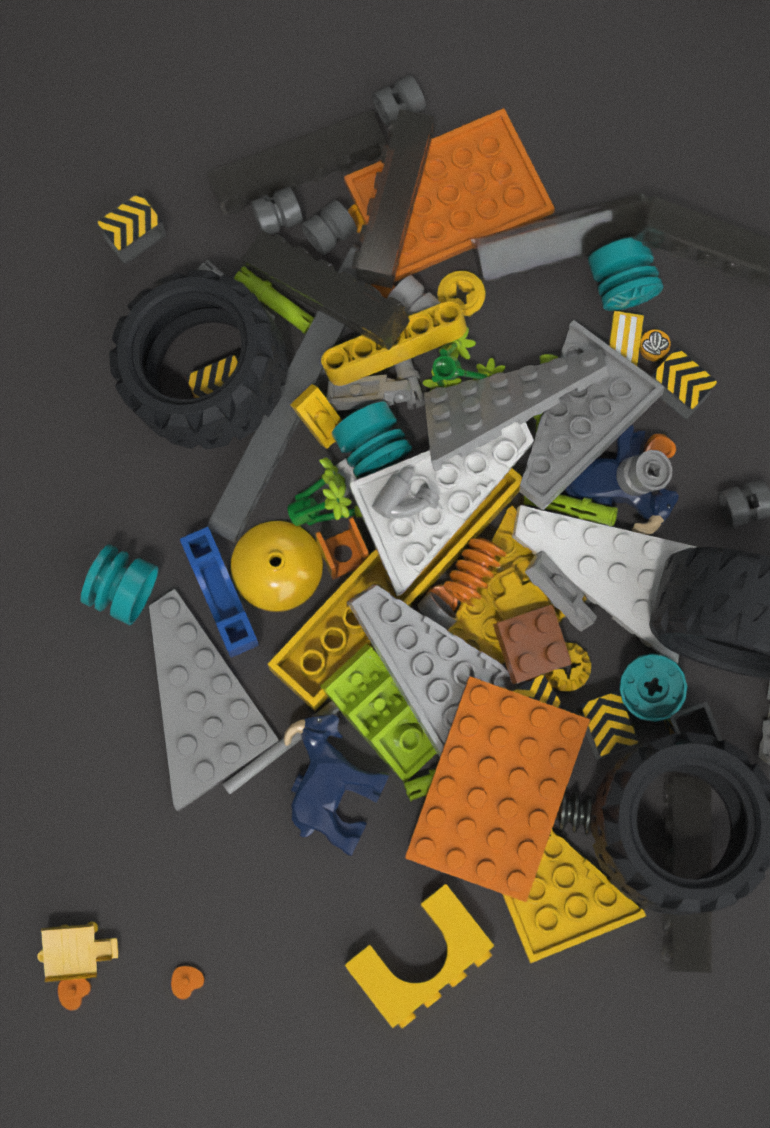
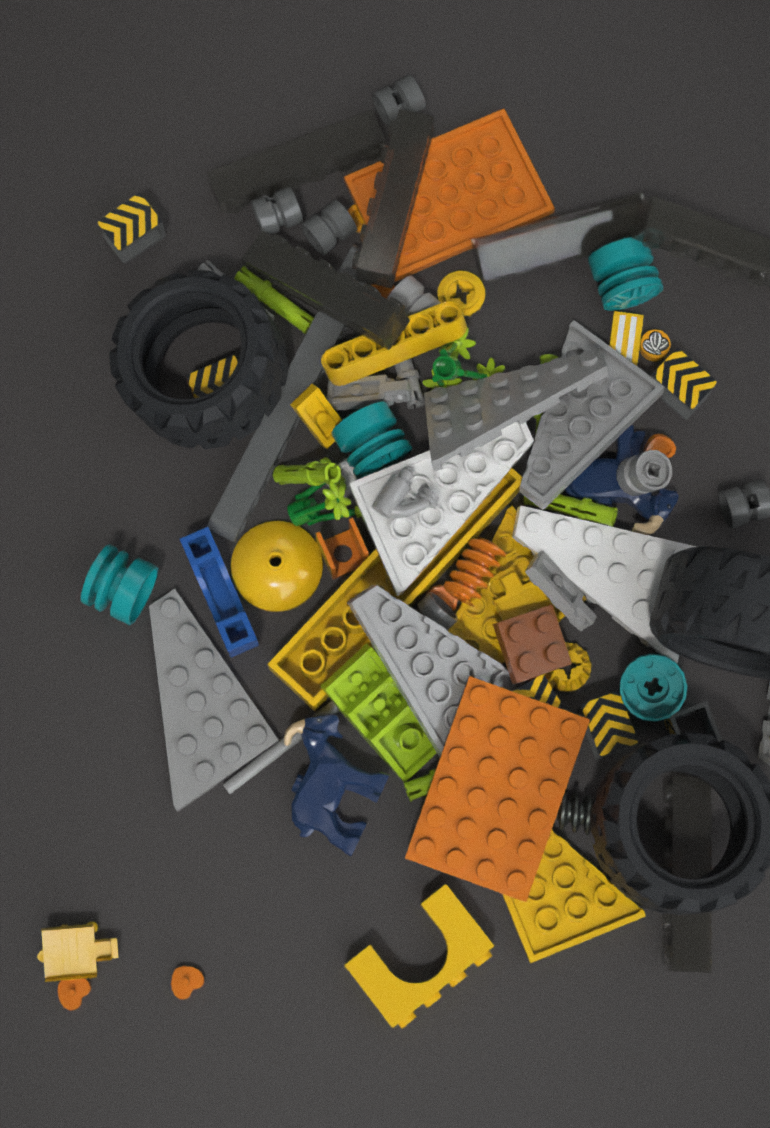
none -> lime pin [273,461,341,486]

